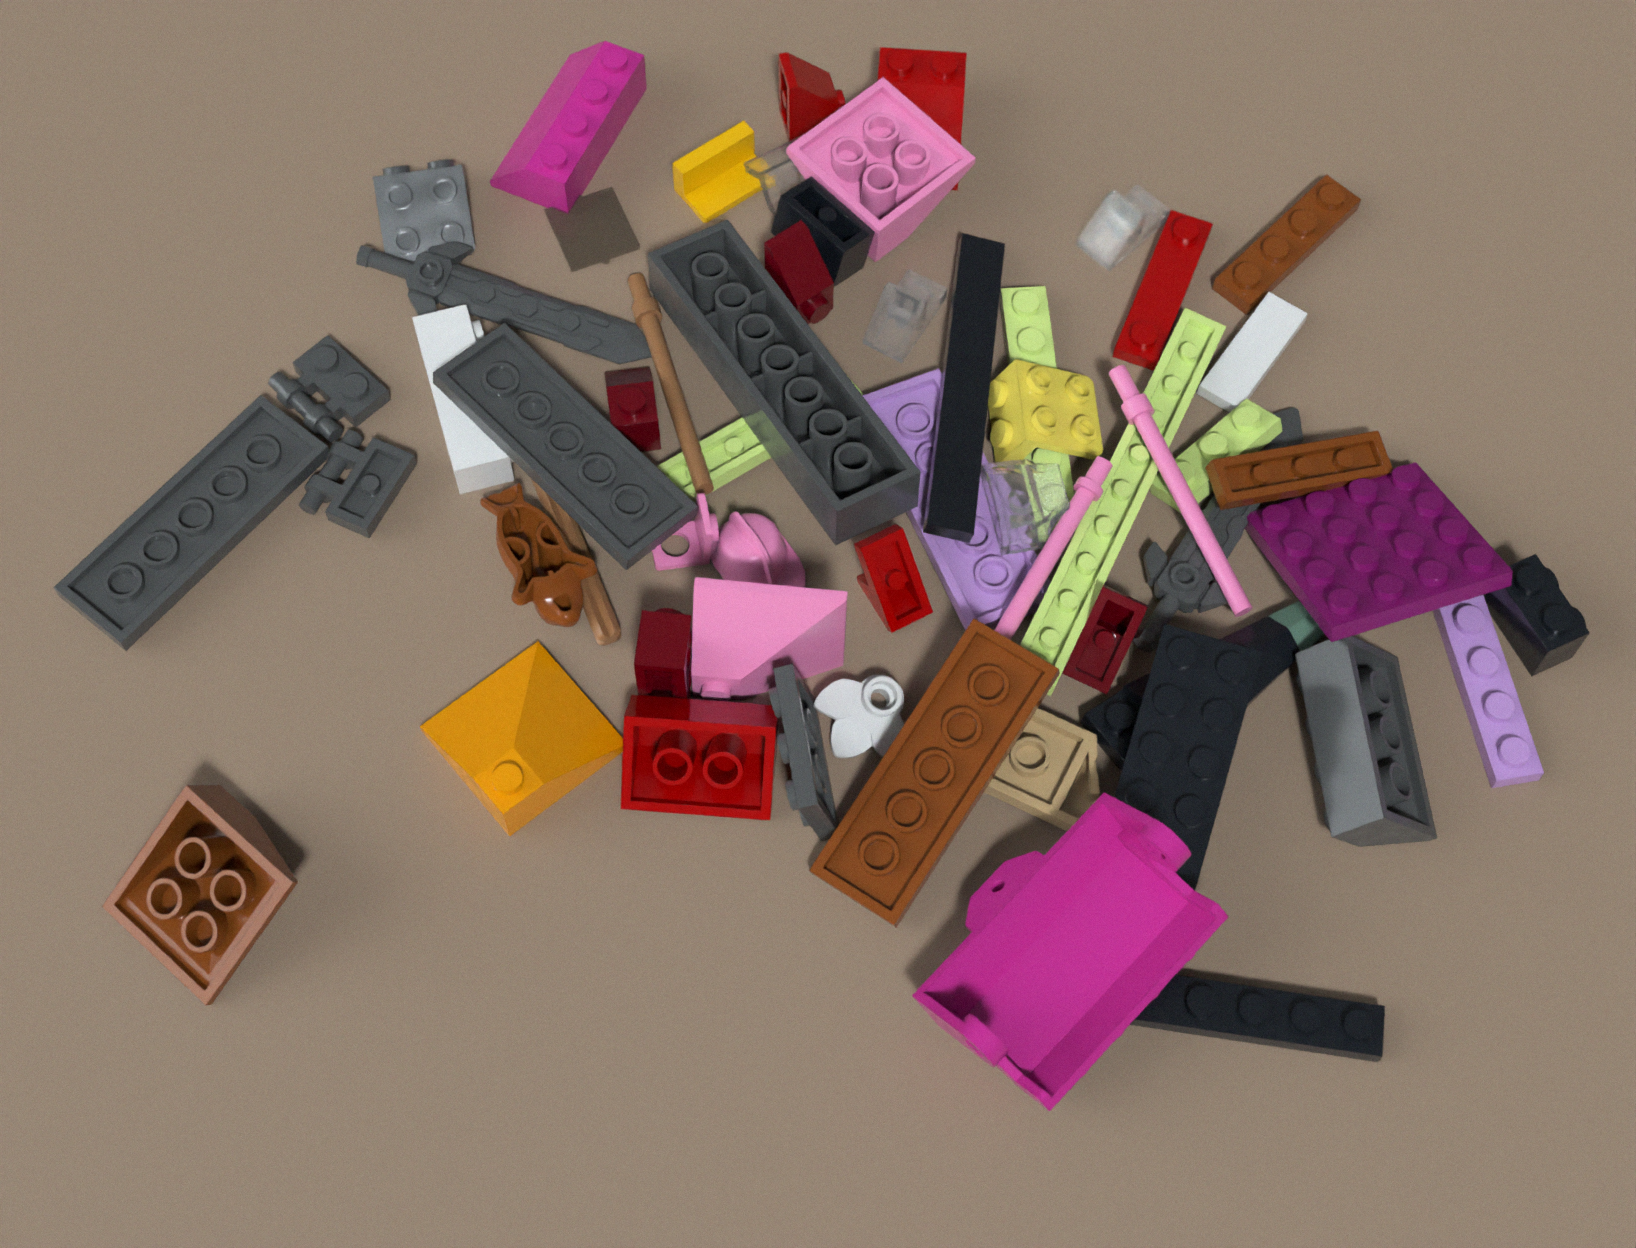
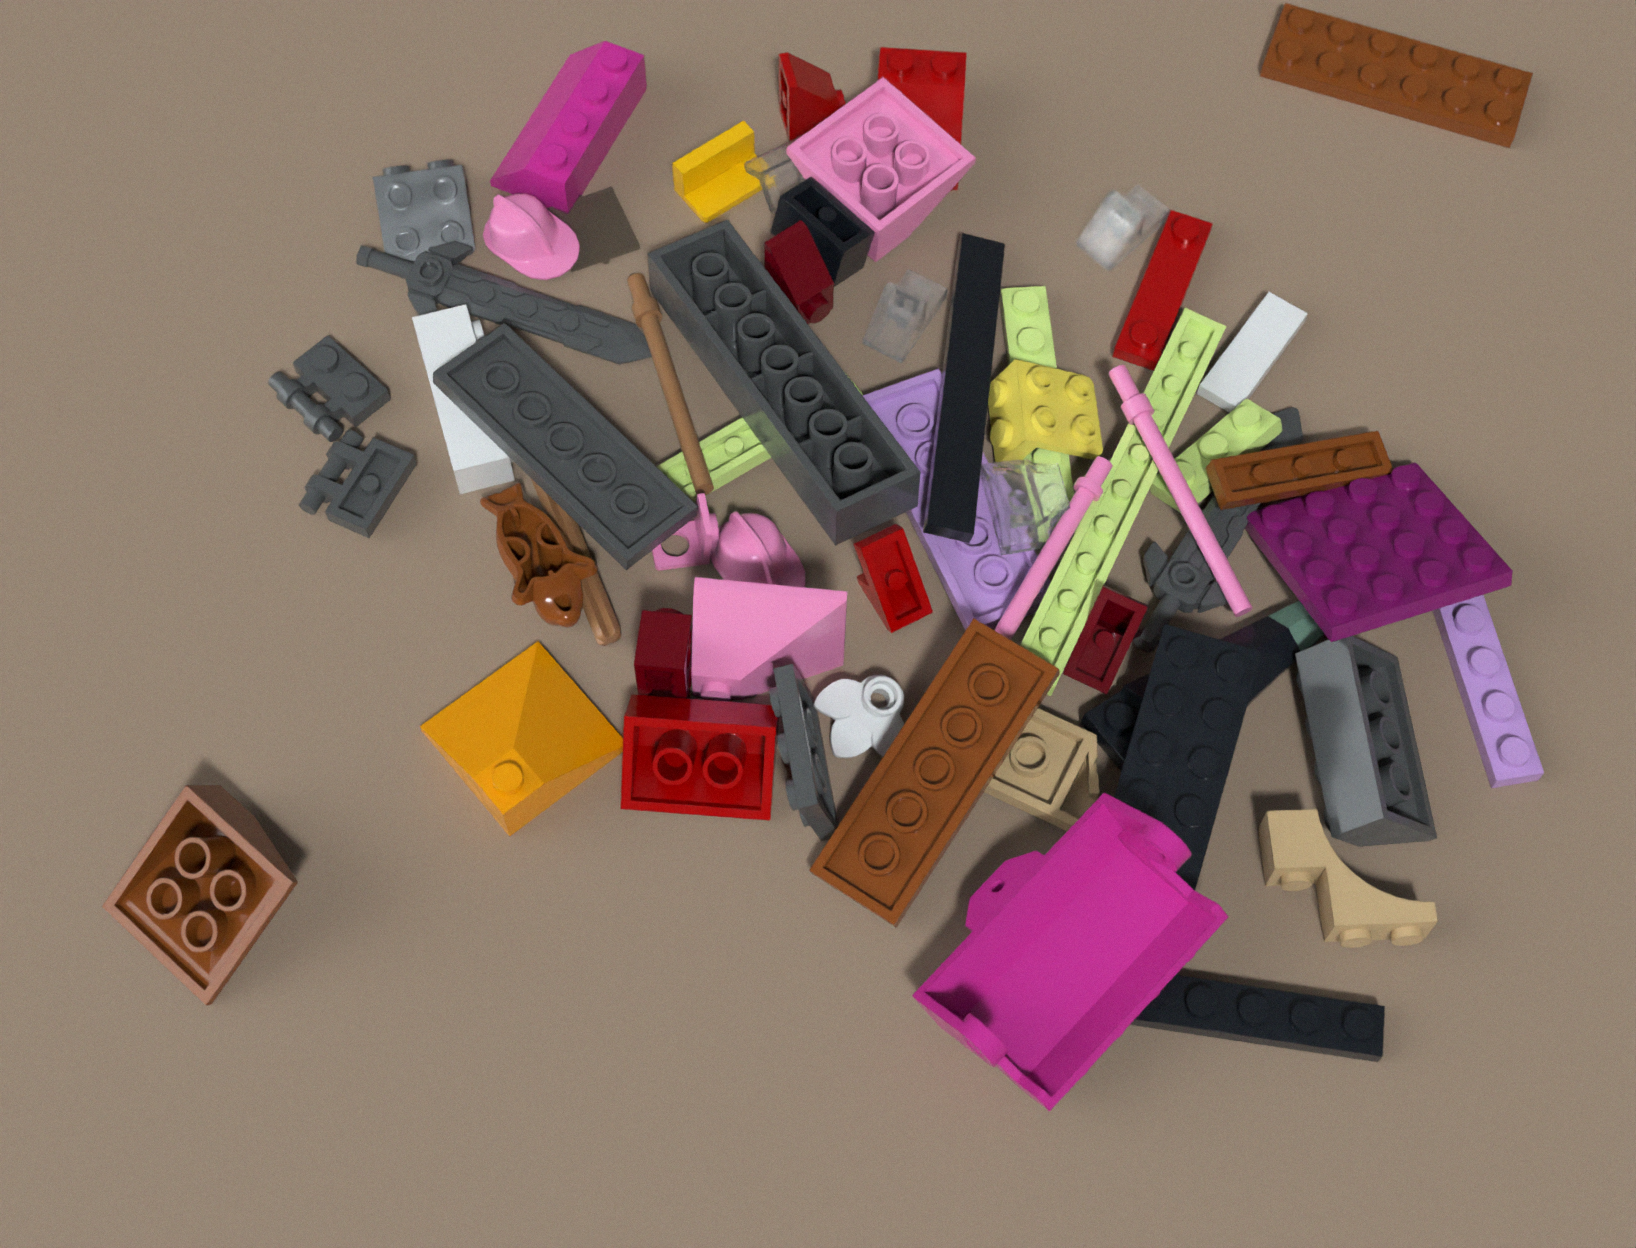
dark grey plate [53,395,329,651] -> none
dark red slope [604,367,661,452] -> none
dark orange plate [1212,174,1361,315] -> none
black brick [1484,554,1590,677] -> none
none -> bright pink piece [483,193,580,280]
none -> tan arch [1258,809,1438,948]
none -> dark orange plate [1260,3,1533,149]

